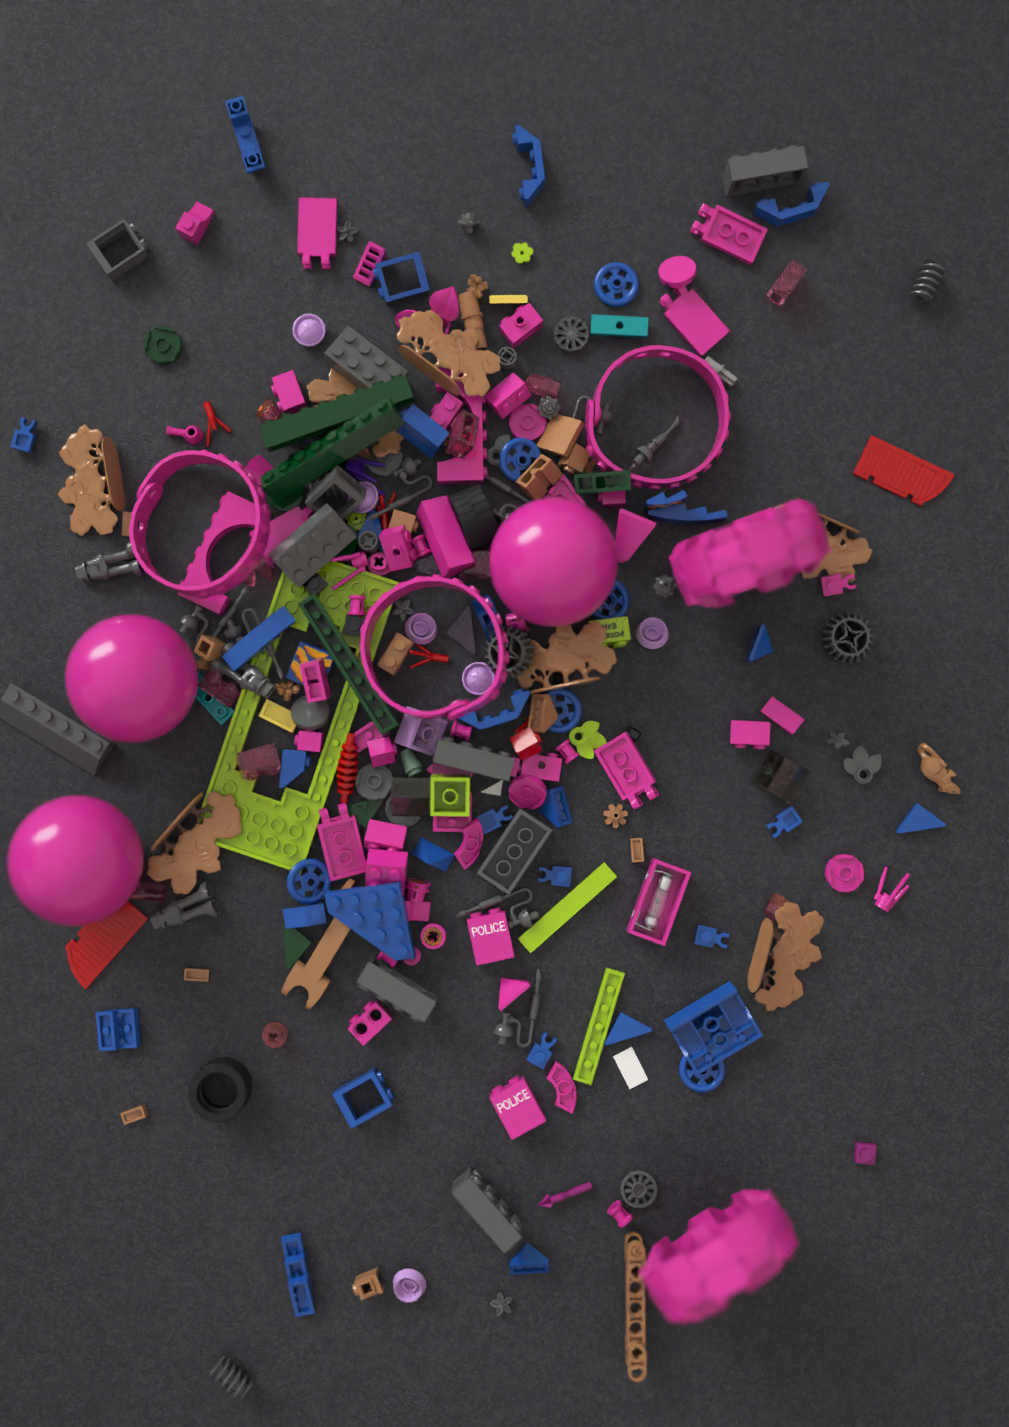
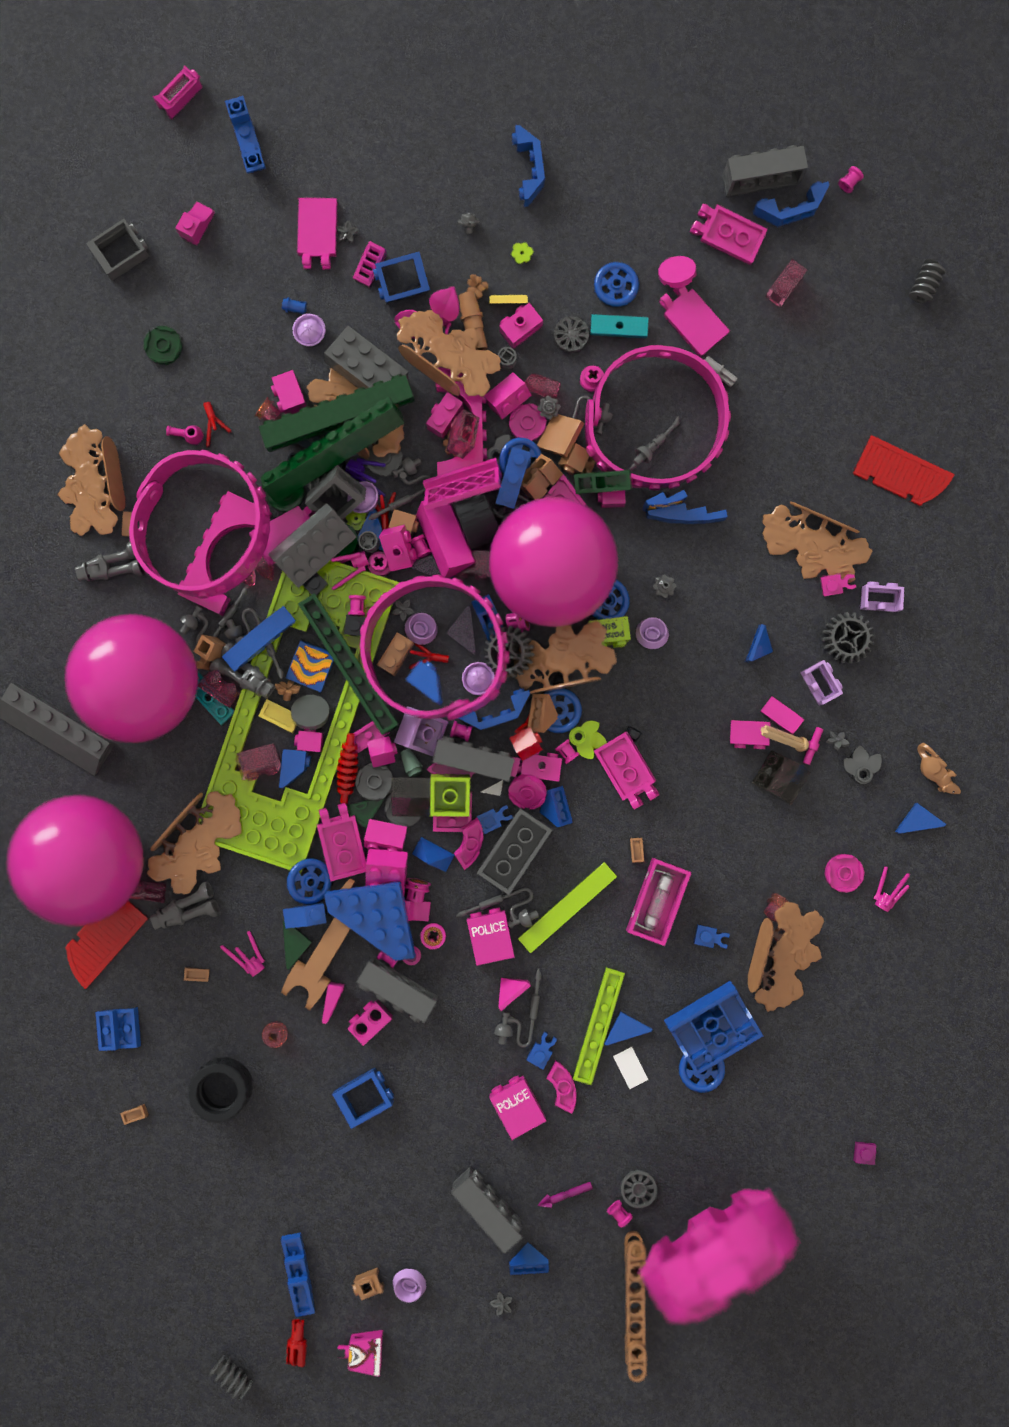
blue plate [10,417,38,454] -> none
dark pink brick [243,454,274,485] -> none
dark pink brick [299,658,331,703] -> none
blue window [396,404,449,459] -> none
blue plate [538,865,572,887] -> none
medium nougat plant [603,804,628,829] -> none
dark pink slope [615,508,656,563] -> none
dark pink wheel [669,498,831,608] -> none
blue plate [766,806,803,838] -> none
none -> dark pink window [153,66,202,119]
none -> dark pink plant [220,931,265,977]
none -> blue pin [282,297,307,314]
none -> red arm [286,1319,307,1368]
none -> dark pink slope [322,982,345,1024]
none -> torso [337,1330,383,1376]
none -> blue slope [406,661,443,706]
none -> dark pink fence [423,458,502,510]
none -> blue arch [495,447,531,509]
none -> dark pink piece [580,366,604,392]
none -> tan axle [760,725,809,752]
none -> lavender window [800,660,843,706]
none -> dark pink bar [803,727,824,765]
none -> dark pink bush [838,166,864,193]
none -> lavender window [860,582,904,612]

